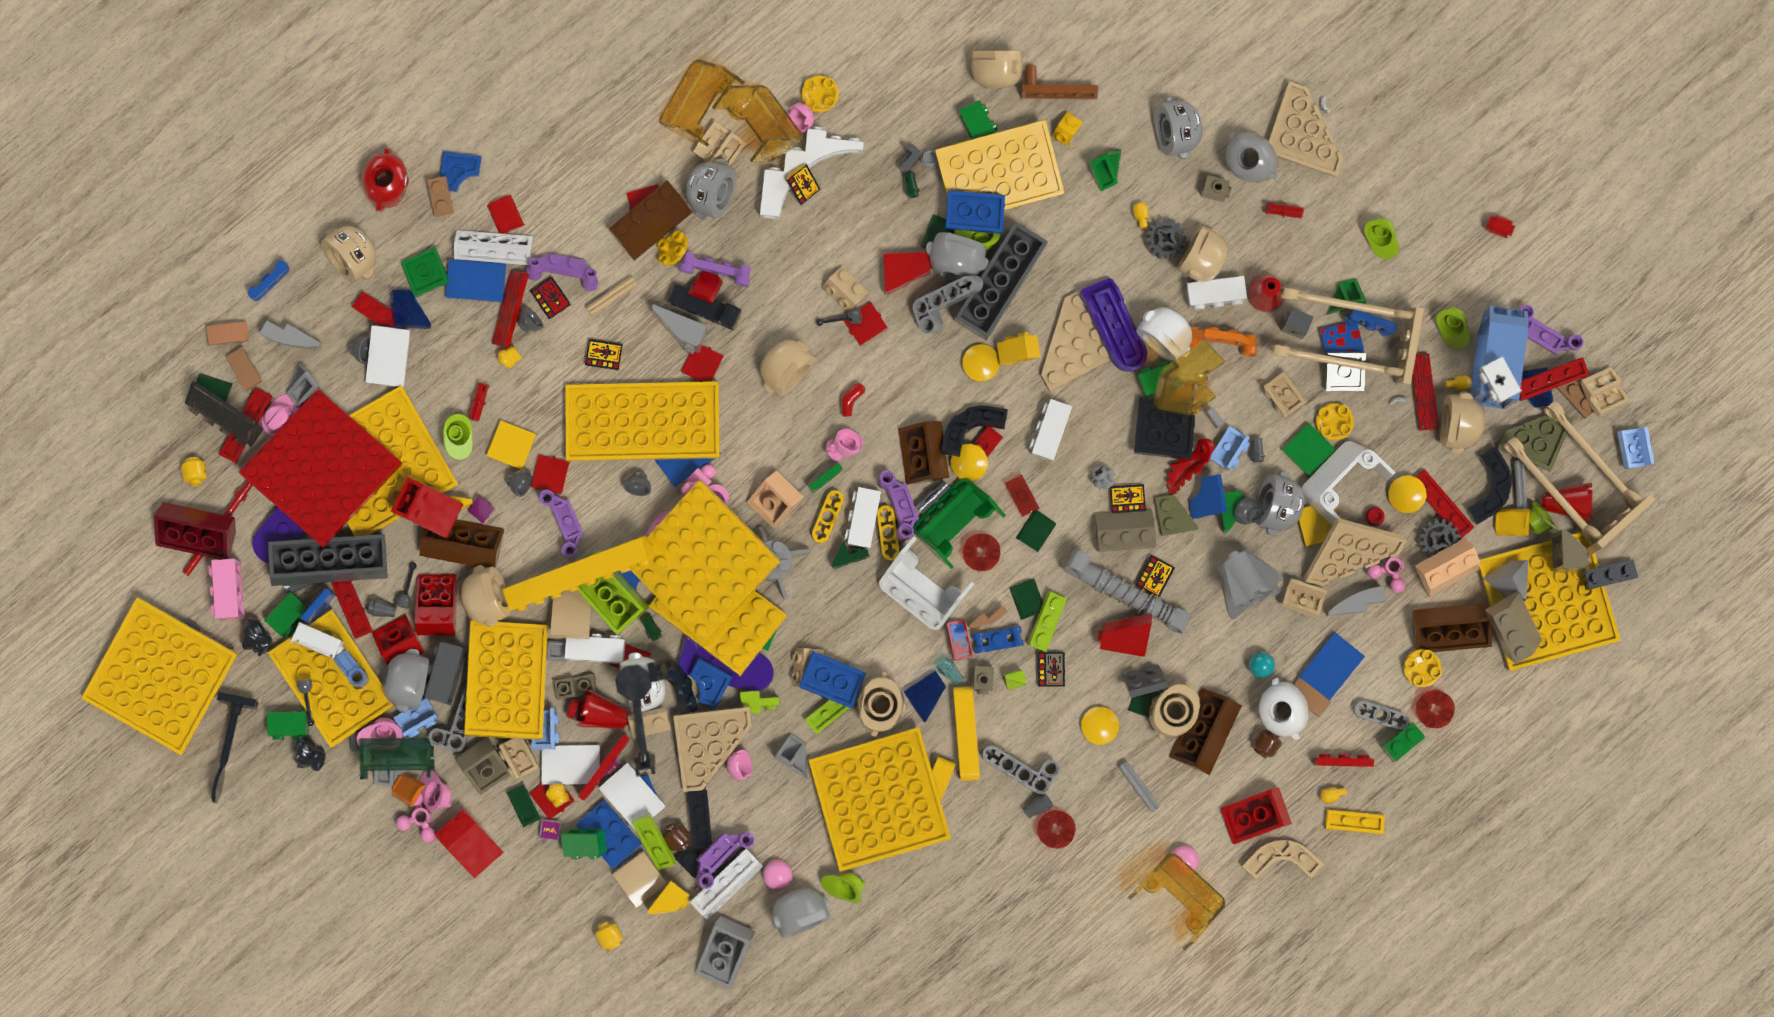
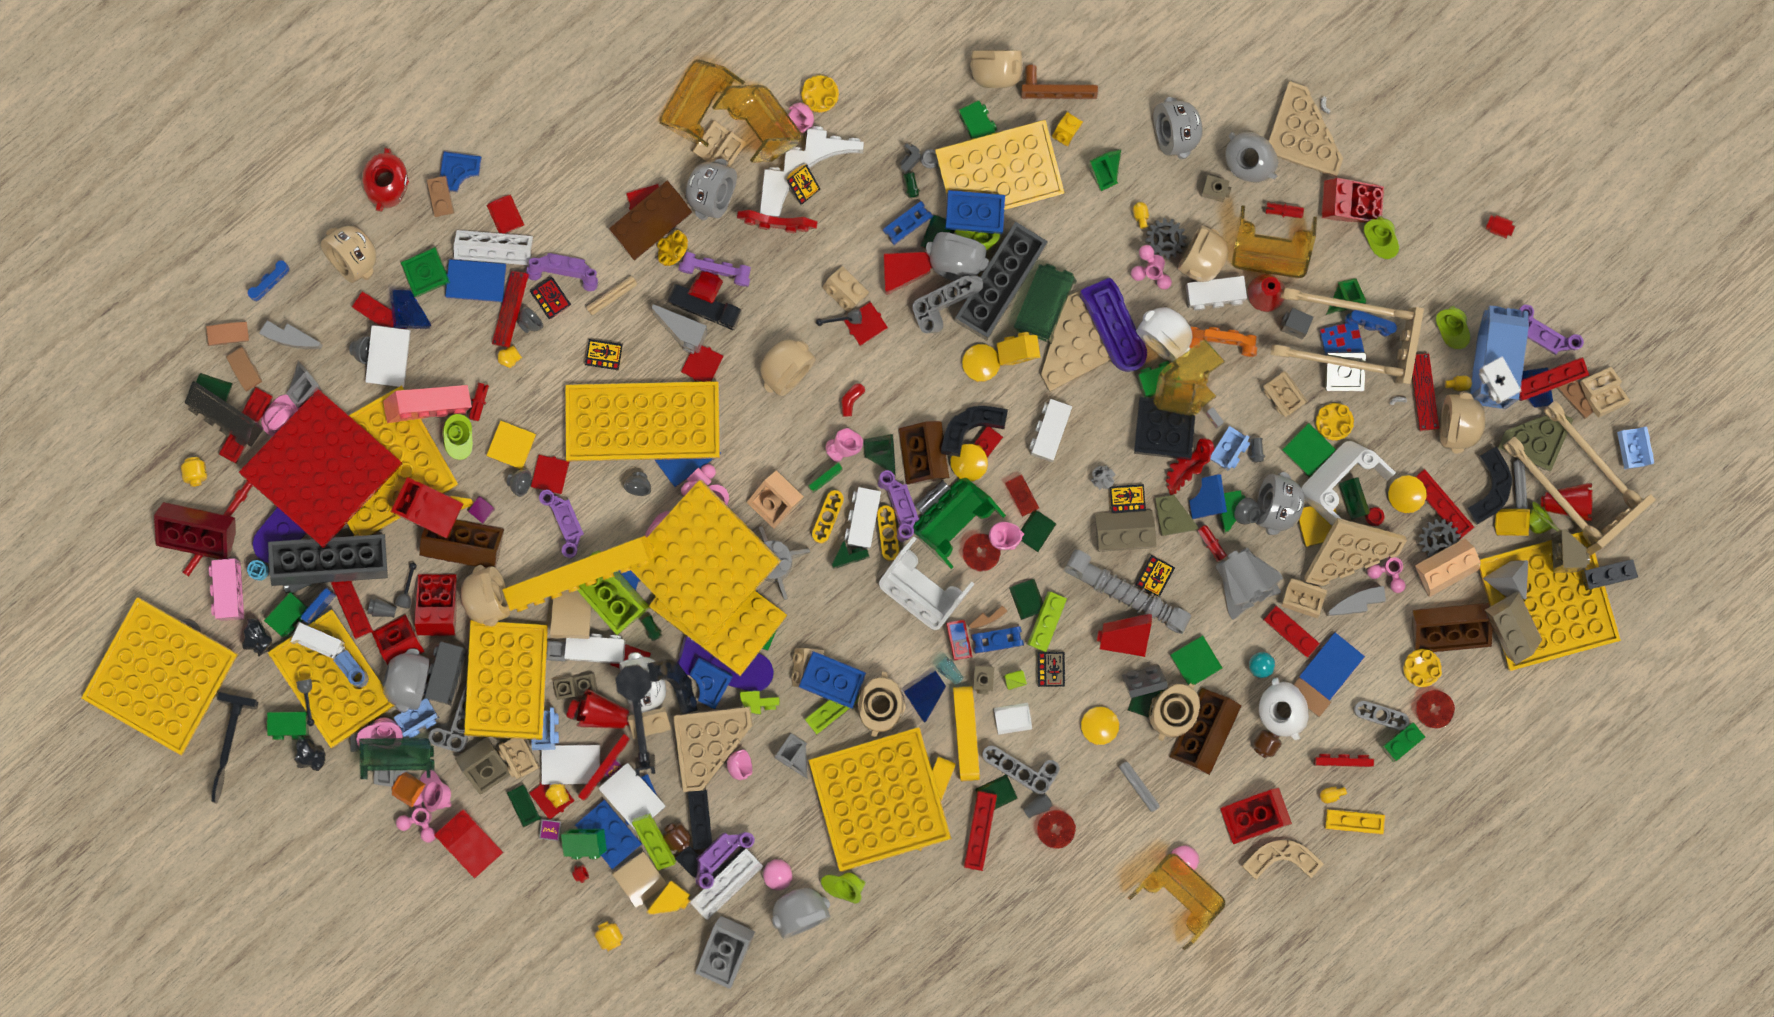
none -> medium azure wheel [247,560,269,581]
none -> coral wedge [383,385,472,423]
none -> red plate [572,865,589,883]
none -> red plate [737,210,818,233]
none -> clear green slope [863,434,896,475]
none -> blue plate [883,201,933,245]
none -> red tile [964,791,997,871]
none -> dark green piece [975,775,1018,810]
none -> bright pink hair [989,522,1024,550]
none -> white piece [994,703,1032,735]
none -> clear green panel [1014,264,1077,344]
none -> bright pink piece [1131,245,1172,290]
none -> green tile [1170,636,1223,685]
none -> red axle [1198,525,1227,562]
none -> clear yellow windscreen [1232,205,1317,278]
none -> red plate [1263,606,1320,658]
none -> red slope [1322,178,1384,223]
none -> dark green plate [1339,477,1370,520]

